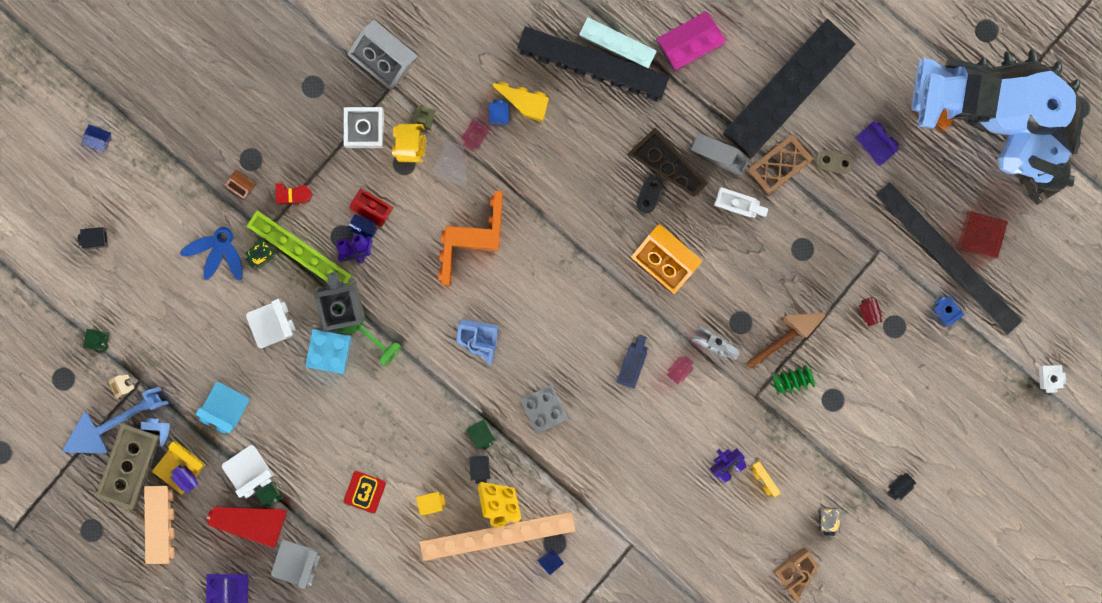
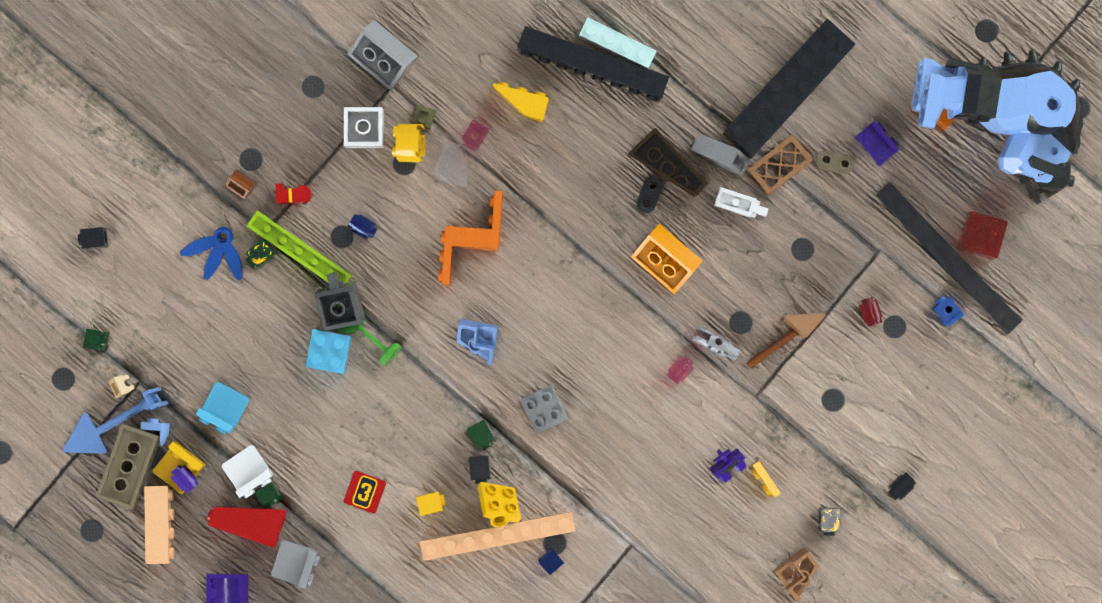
clear blue piece [81,125,111,152] -> none
white bracket [246,299,296,348] -> none
dark purple hips [336,234,373,264] -> none
red slope [349,188,394,227] -> none
blue brick [489,100,509,125] -> none
dark blue hinge [617,335,648,389] -> none
dark pink slope [656,12,726,72] -> none
green piece [773,365,815,396] -> none
white brick [1039,365,1066,393] -> none

